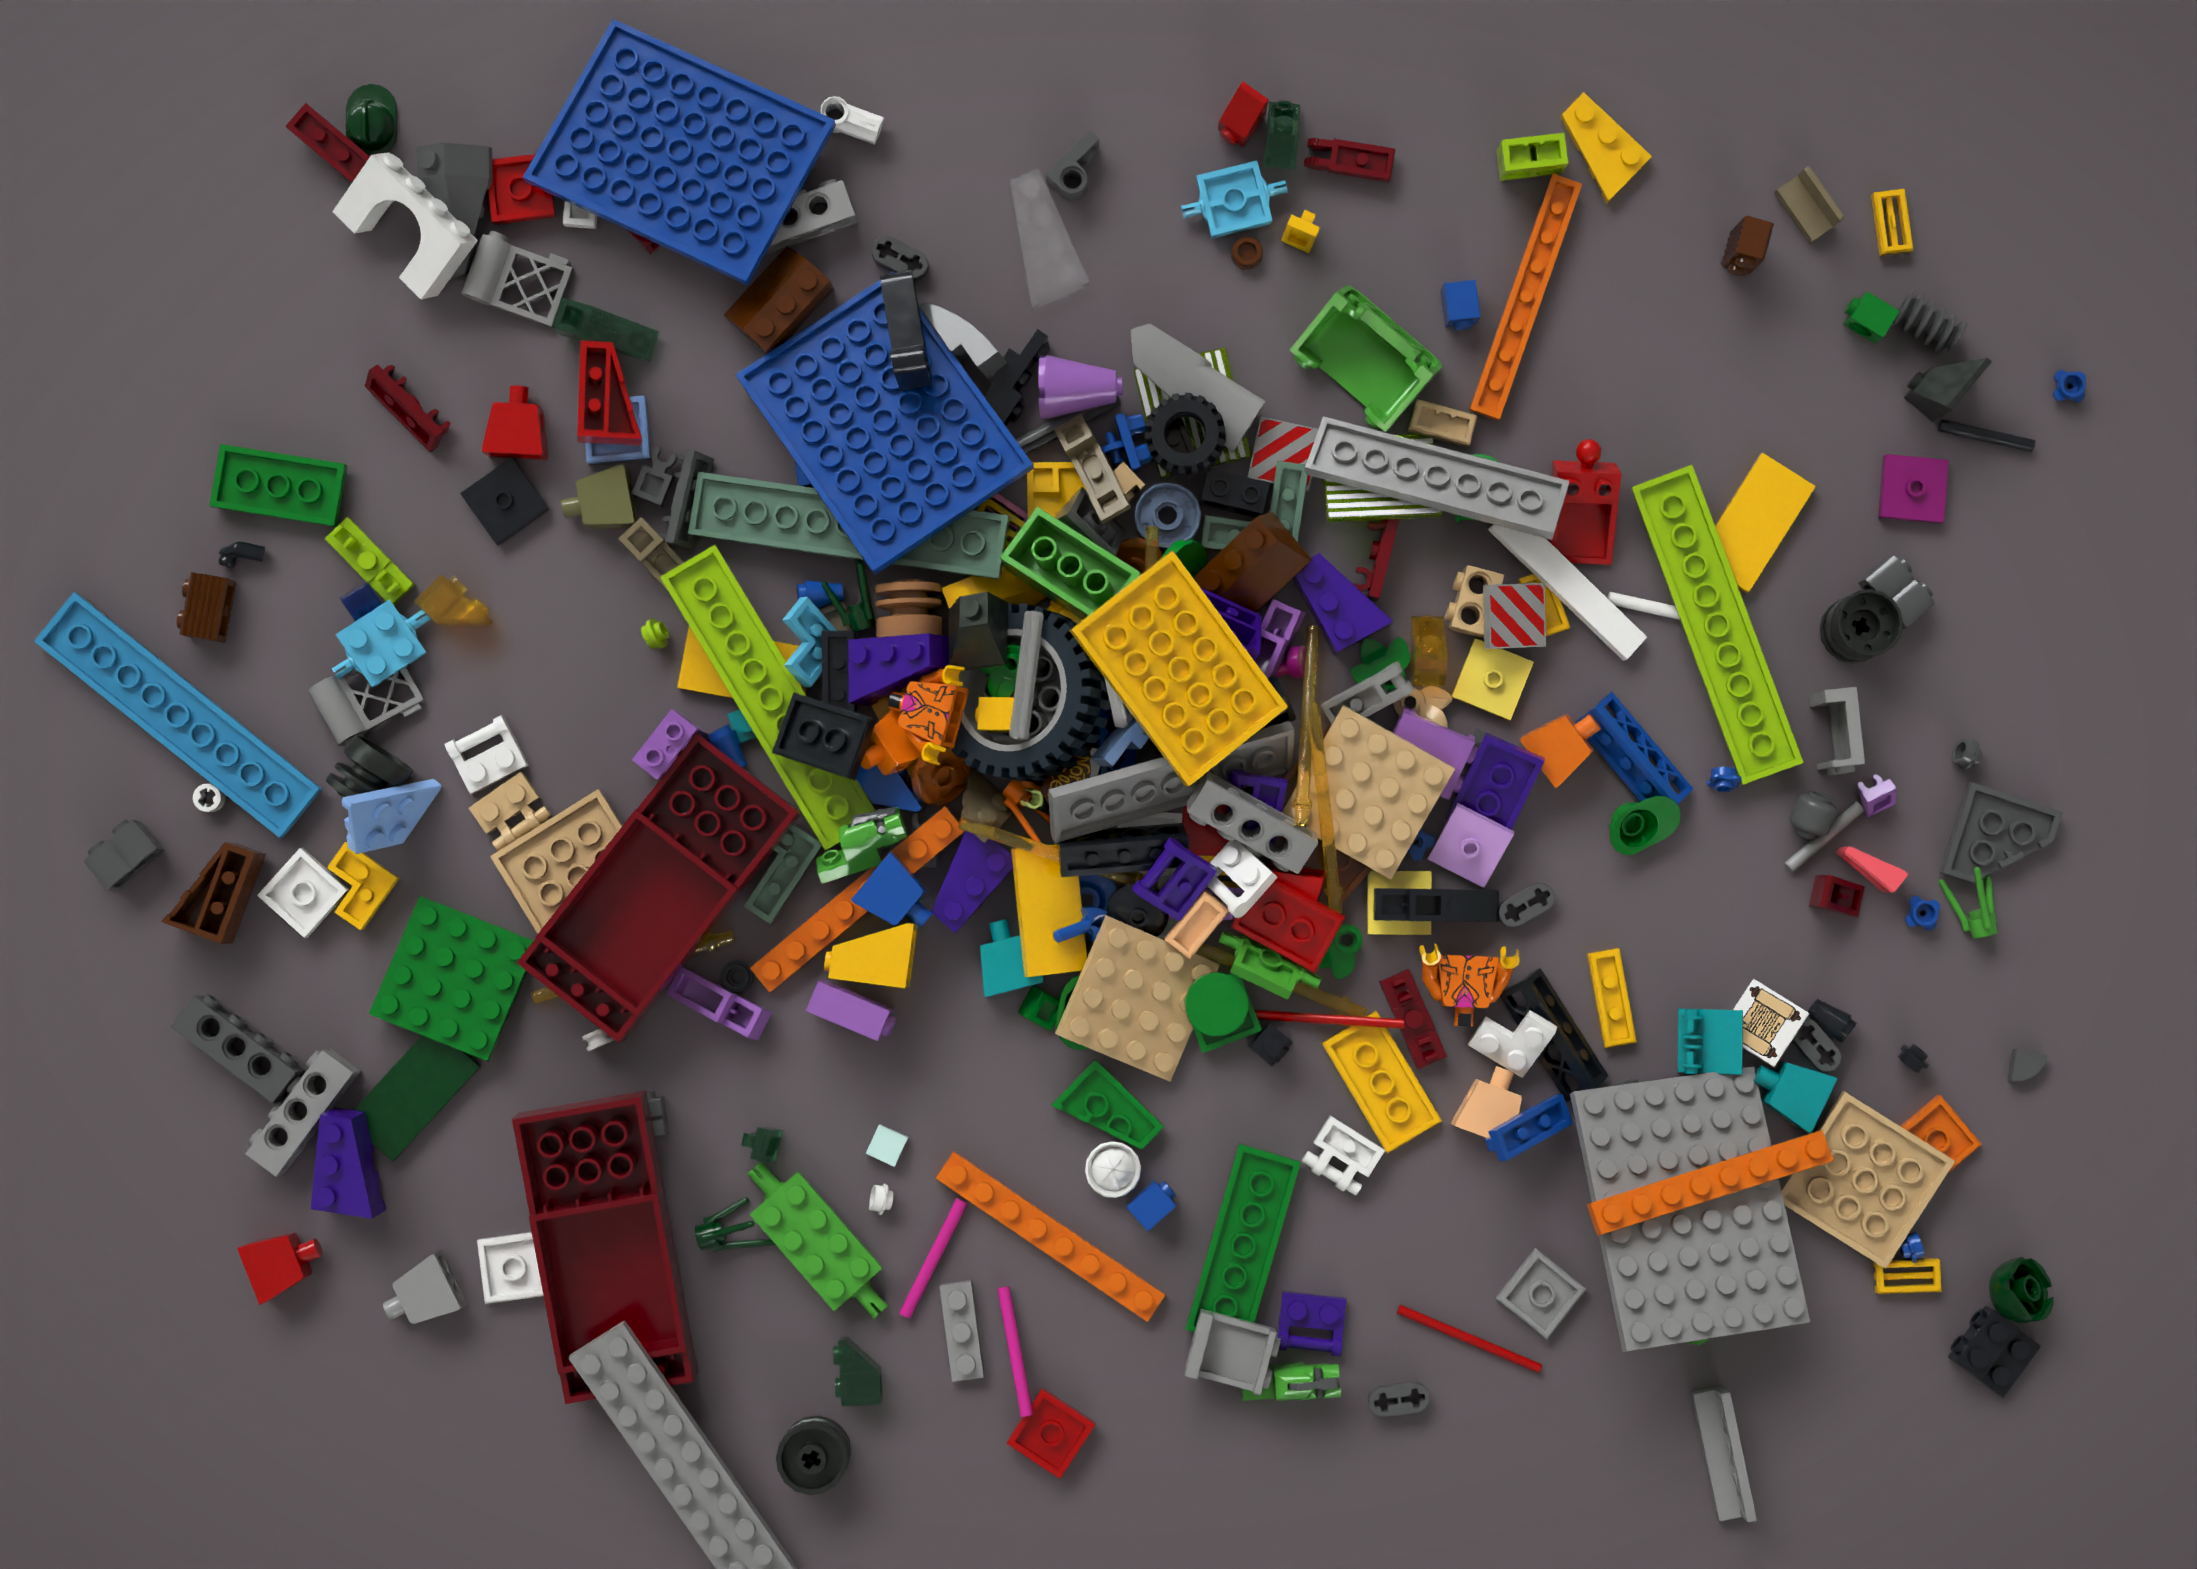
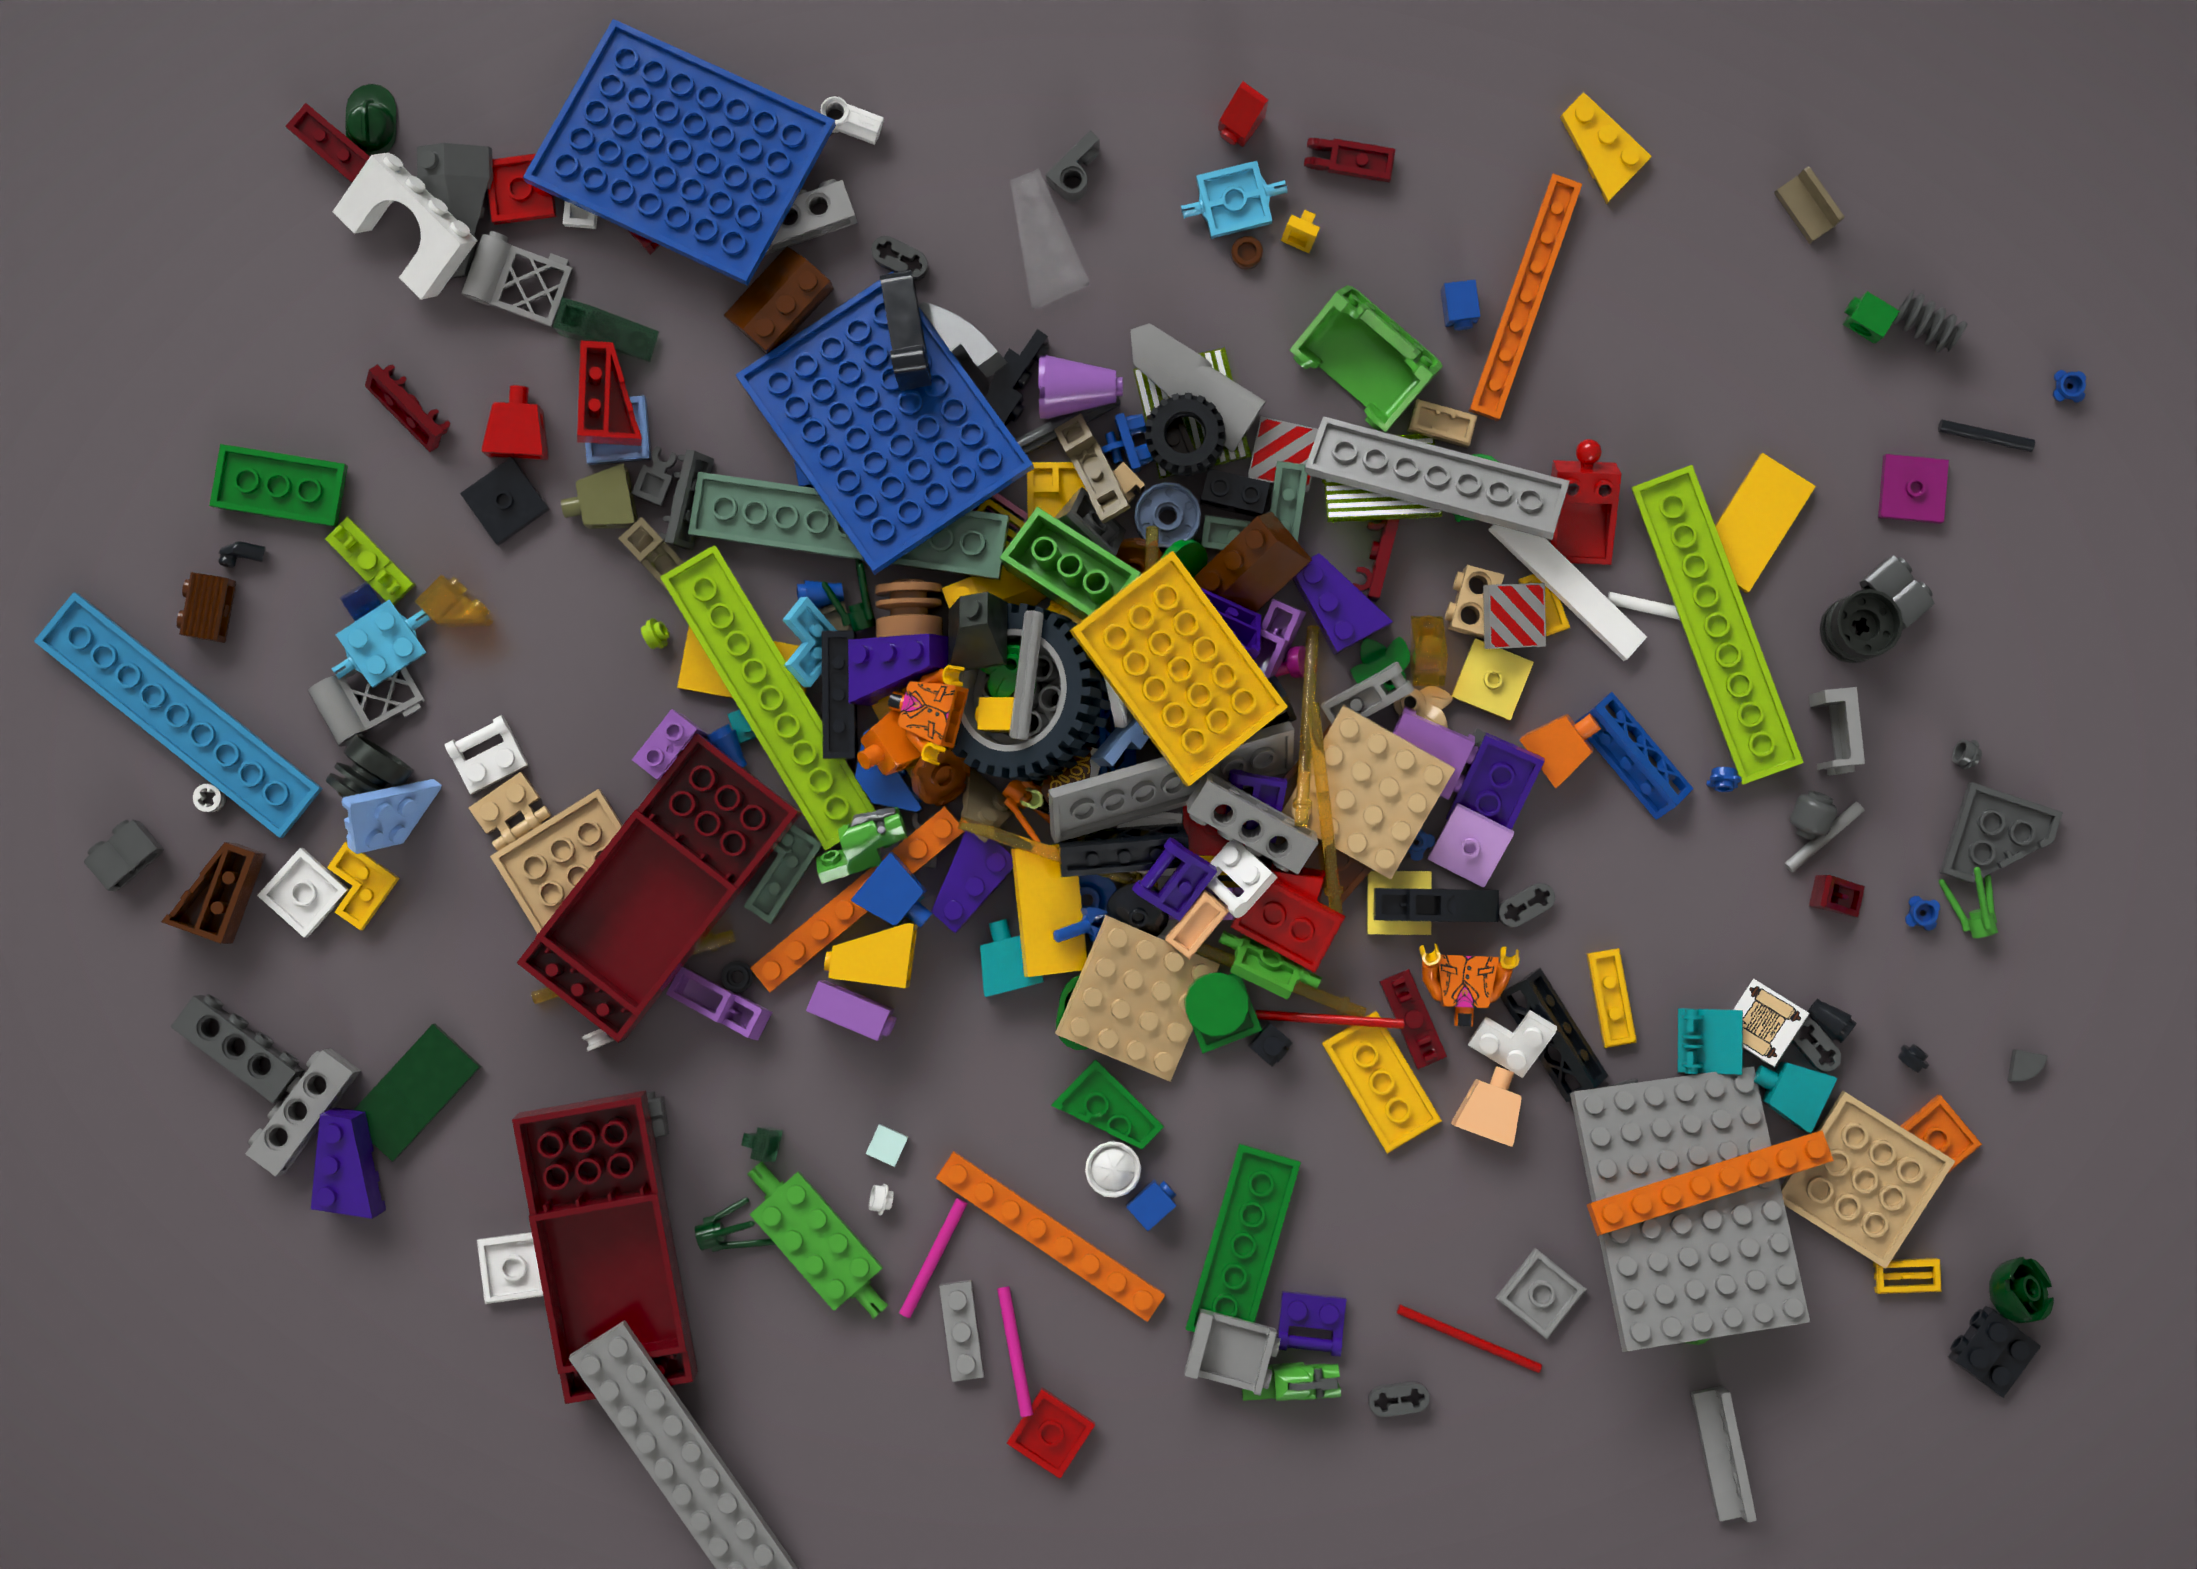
red torso [237,1232,323,1305] -> none
green plate [369,896,533,1062] -> none
light grey torso [383,1250,468,1324] -> none
black tile [772,692,876,781] -> none
pearl dark grey wheel [776,1415,851,1495] -> none
clear green slope [833,1336,883,1406] -> none
green slope [1018,986,1059,1031] -> none
clear green slope [1263,100,1300,169] -> none
white plate [1302,1116,1385,1196] -> none
green plate [1318,924,1363,980] -> none
blue plate [1484,1094,1573,1161] -> none
lime brick [1496,133,1568,181] -> none
green piece [1608,796,1681,855] -> none
reddish brown brick [1721,216,1774,276] -> none
coral slope [1836,846,1909,893] -> none
medium lavender tile [1858,774,1897,818] -> none
yellow tile [1871,189,1913,257] -> none
blue plate [1900,1232,1924,1263] -> none
pearl dark grey slope [1904,358,1992,422] -> none

